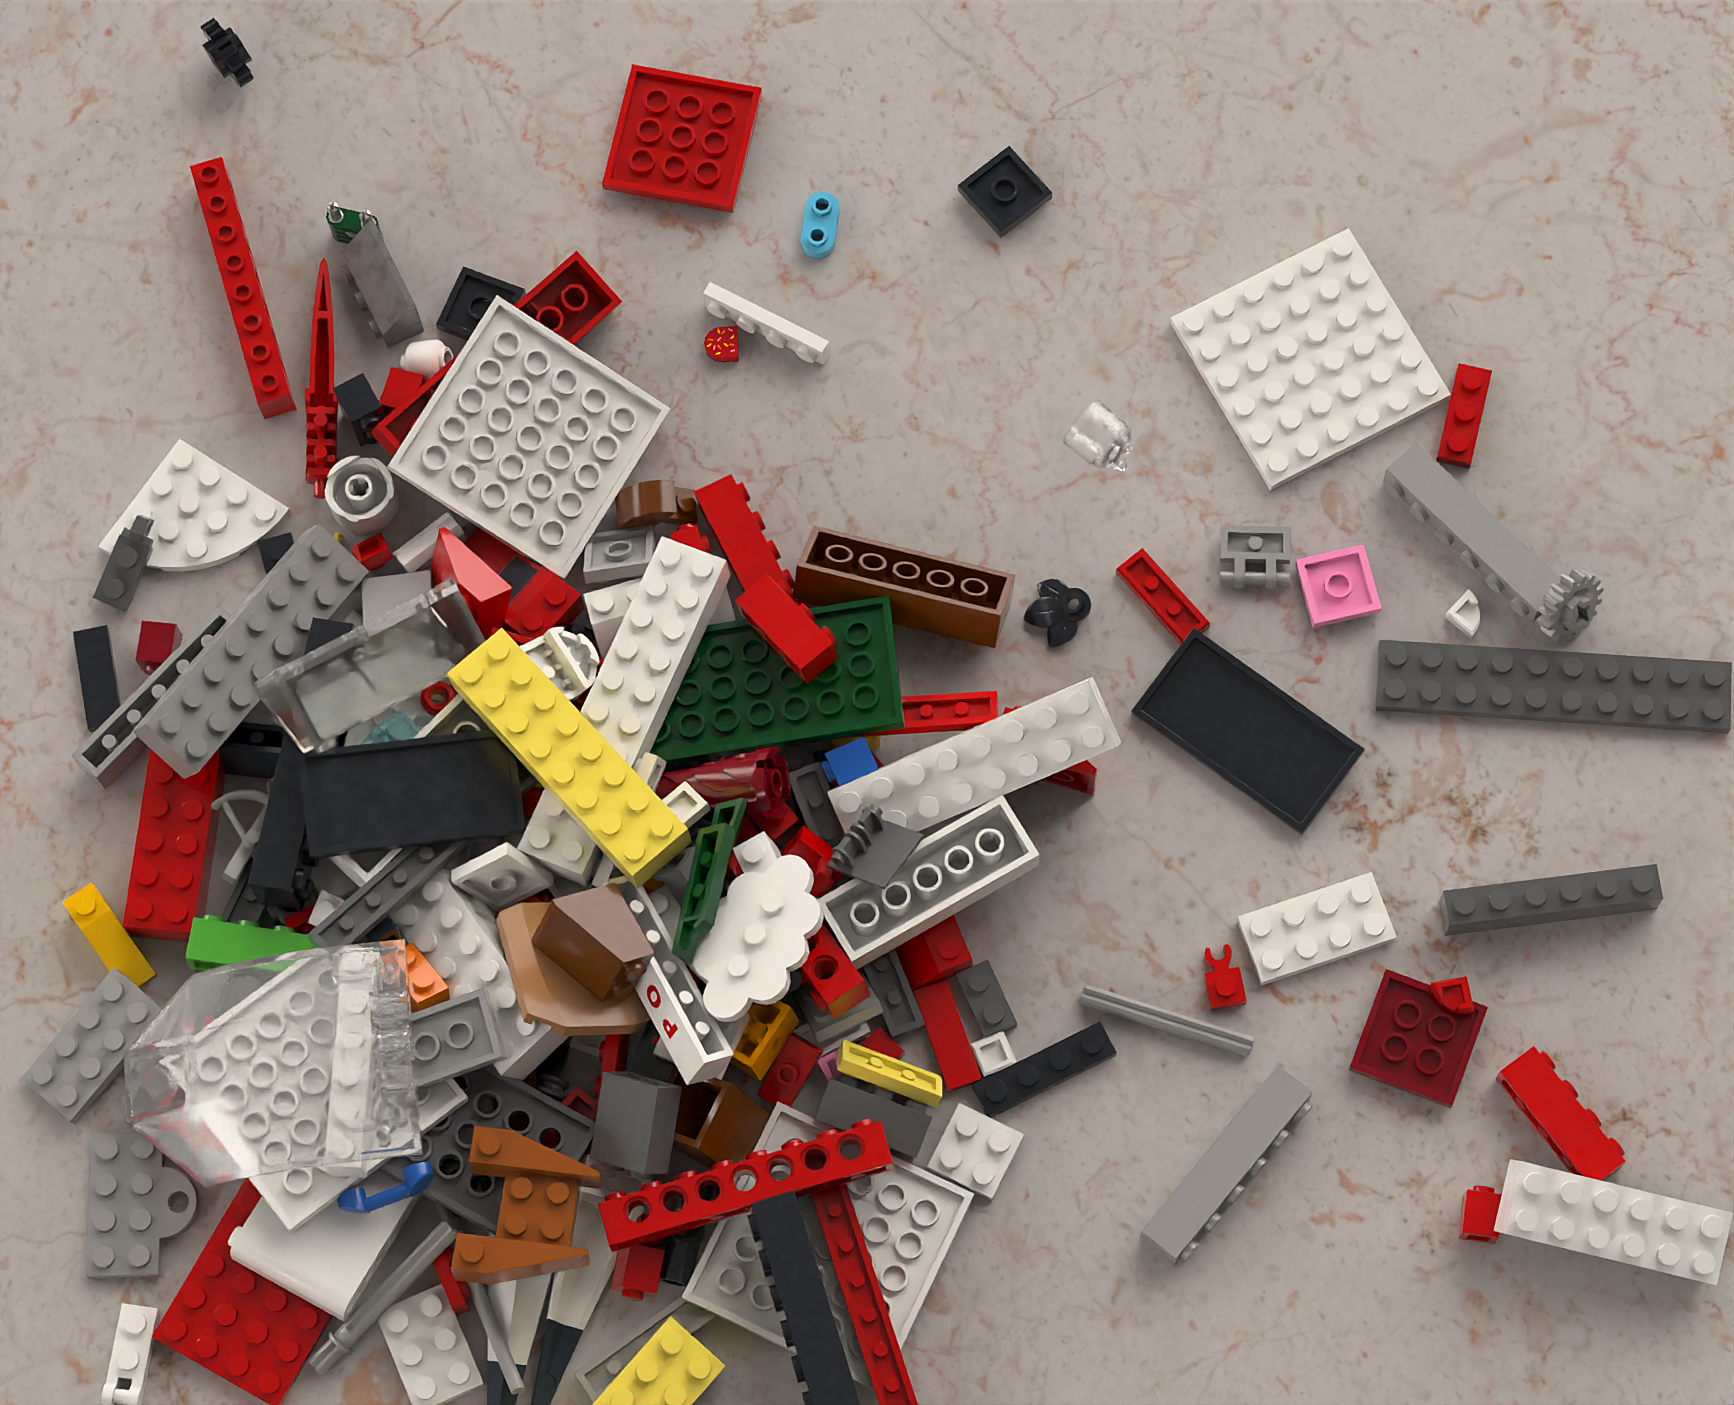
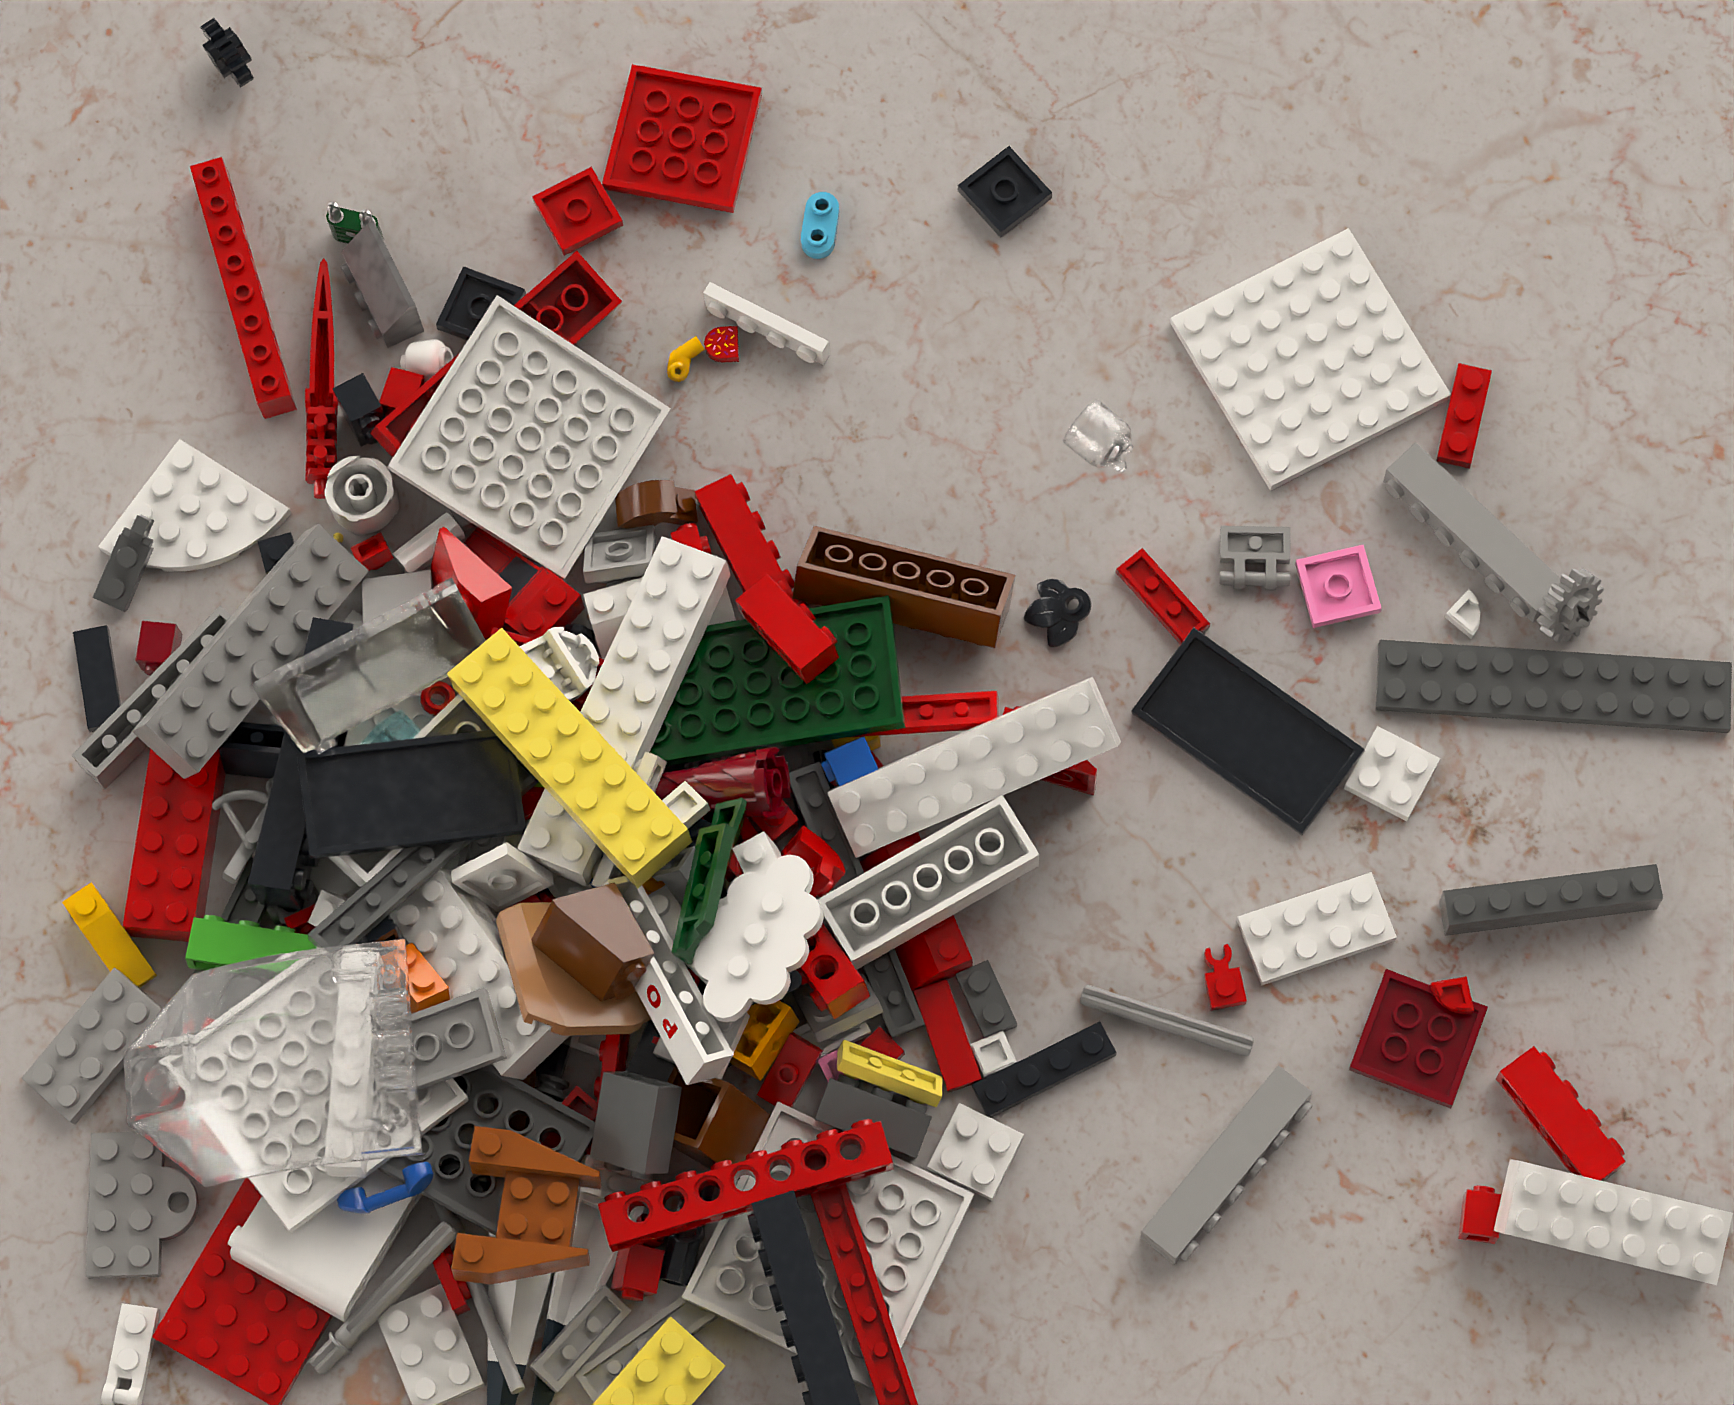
dark grey hinge [826,804,924,889] -> none
none -> light grey plate [529,1285,631,1392]
none -> red plate [532,166,624,256]
none -> yellow arm [667,336,705,382]
none -> white plate [1344,726,1440,821]

